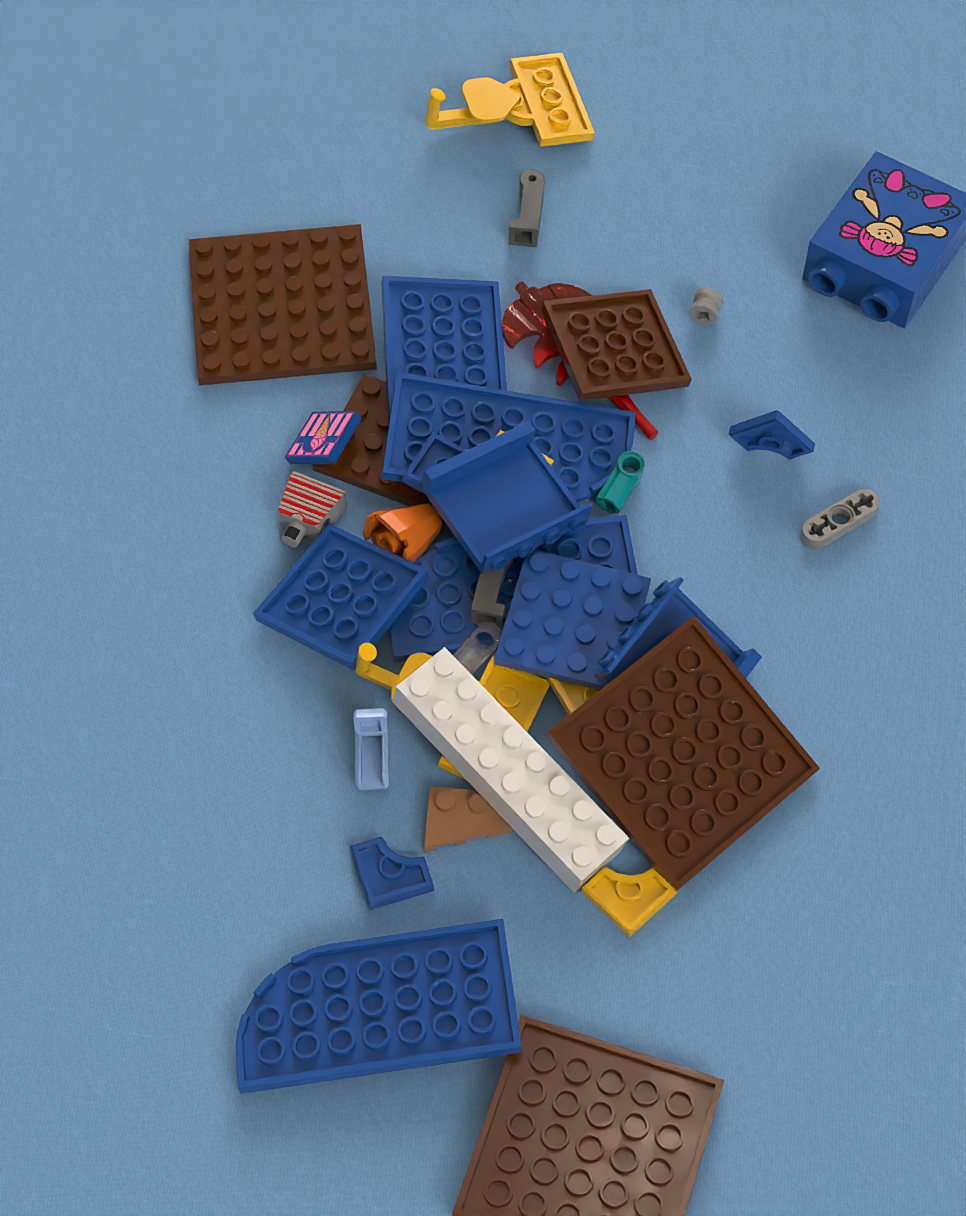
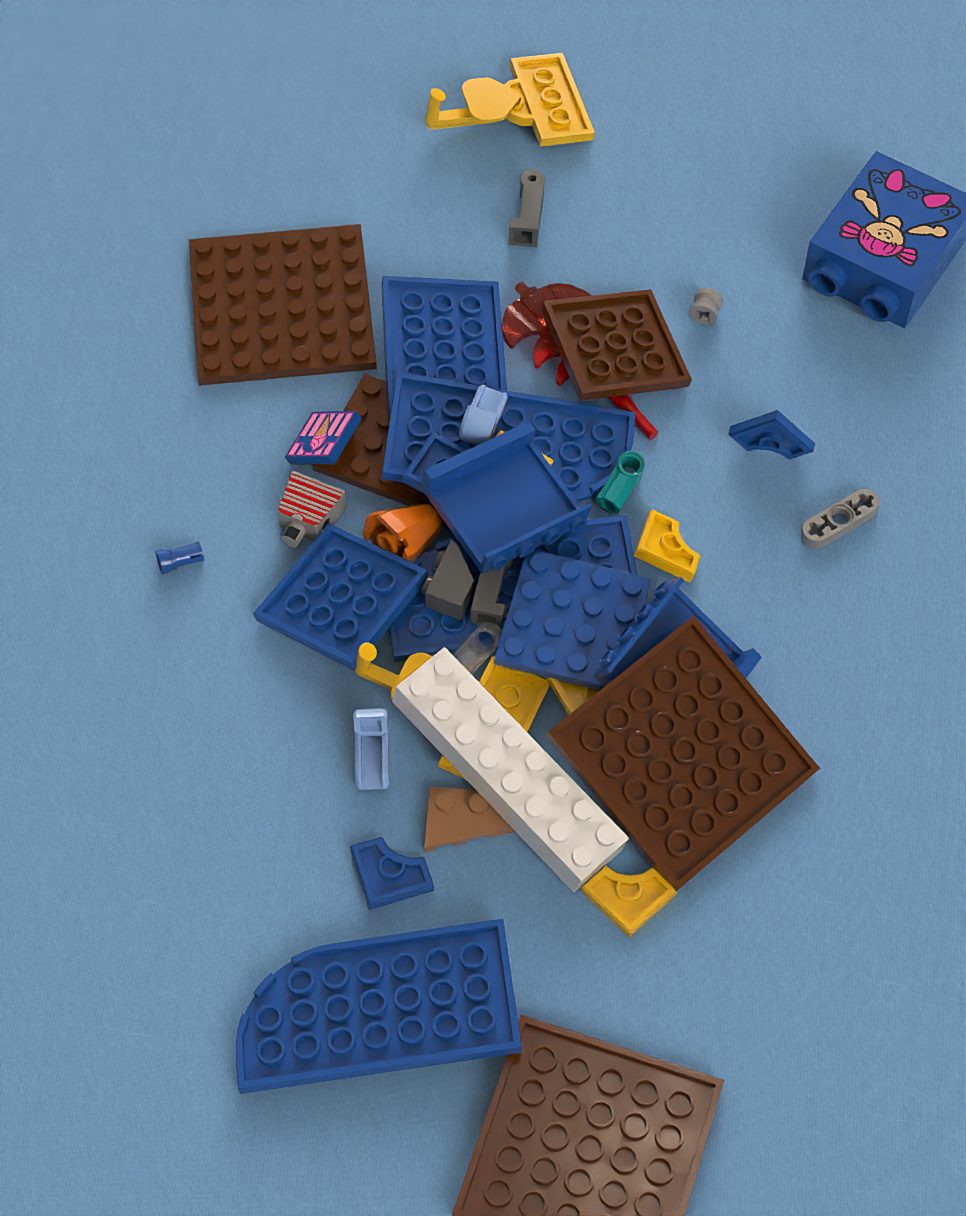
none -> blue pin [155,541,204,575]
none -> dark grey slope [422,541,474,620]
none -> light blue animal [459,385,508,446]
none -> yellow tile [633,509,701,583]

